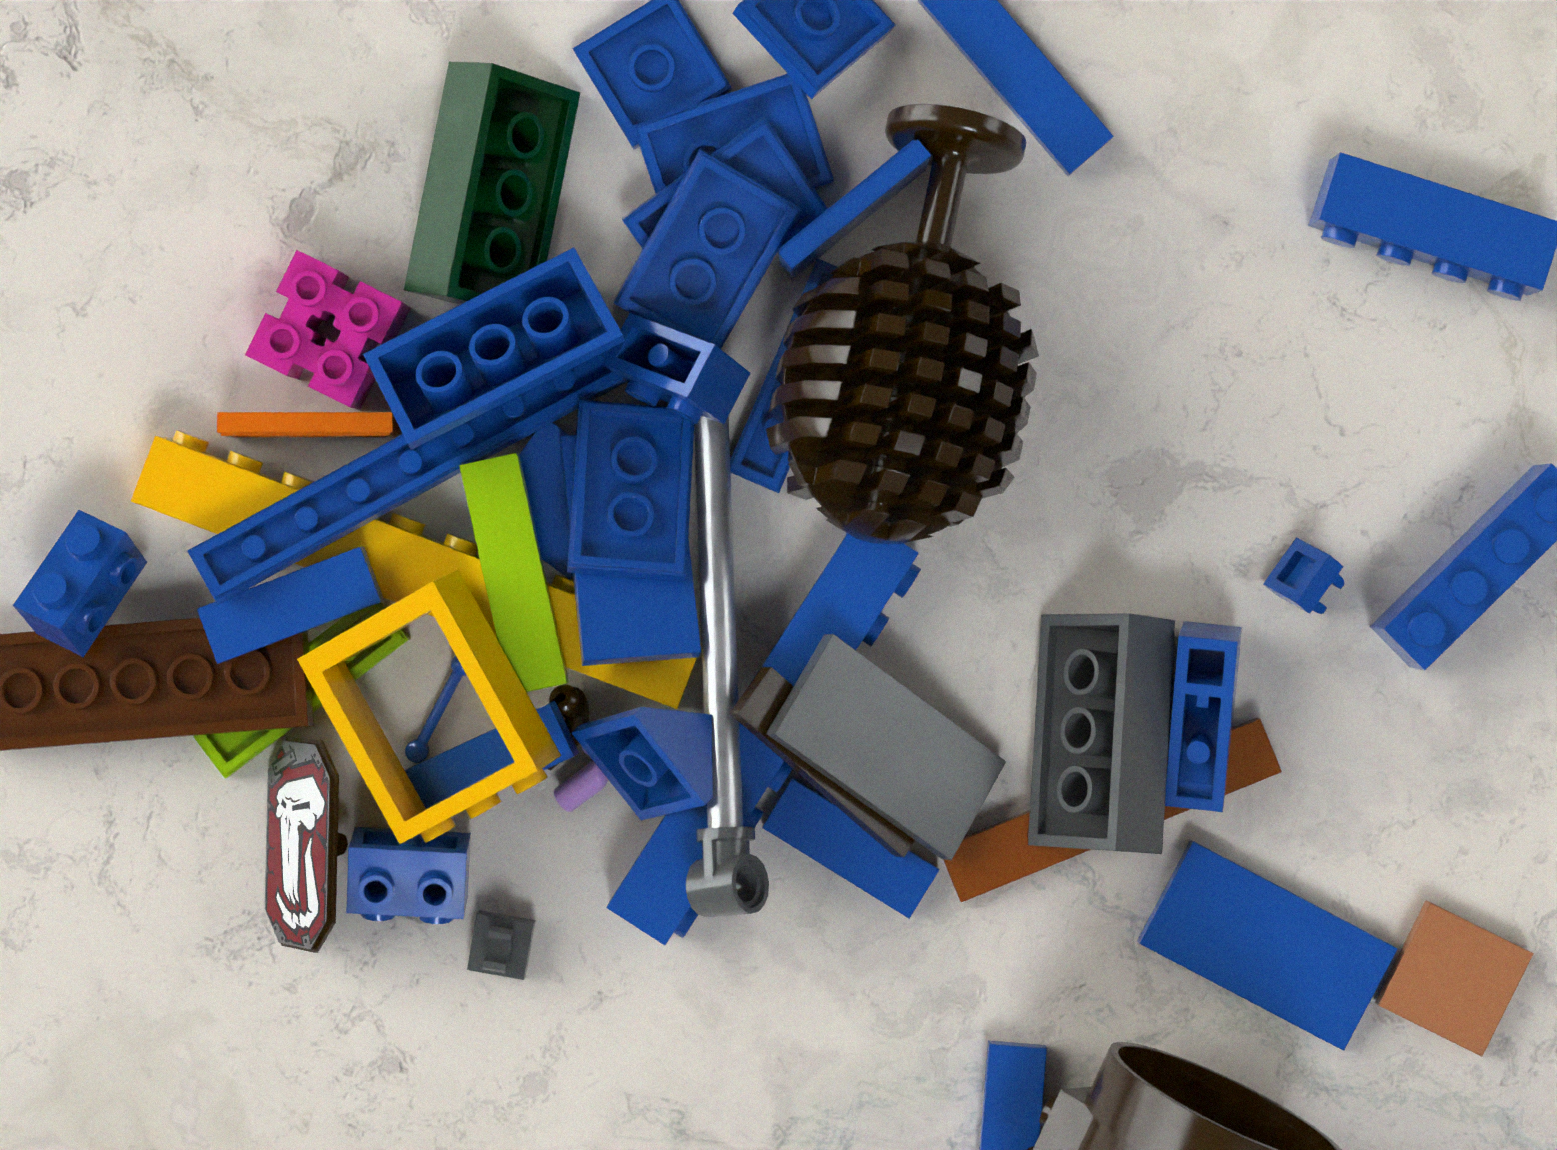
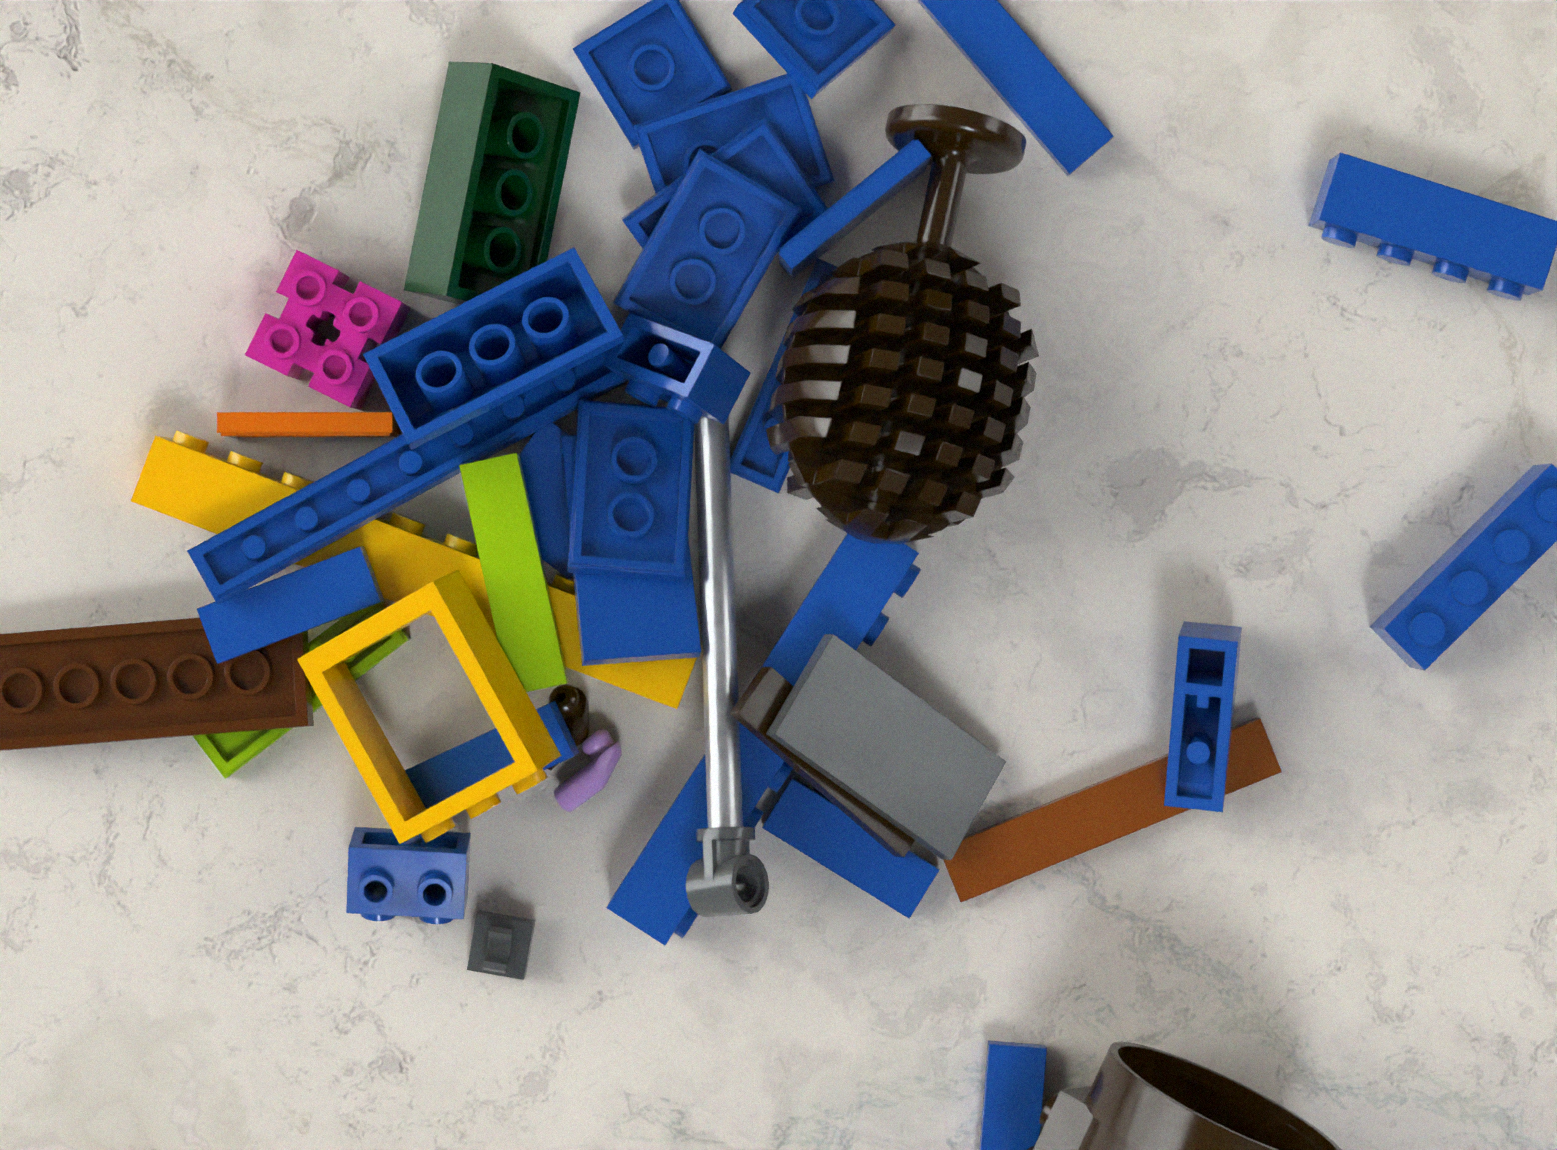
blue brick [13,510,147,657] -> none
shield [265,737,348,953] -> none
blue hinge [405,656,466,763] -> none
blue slope [572,707,713,821] -> none
dark grey slope [1028,613,1175,854] -> none
blue tile [1137,839,1398,1051] -> none
blue tile [1263,537,1345,614] -> none
nougat tile [1375,900,1534,1057] -> none

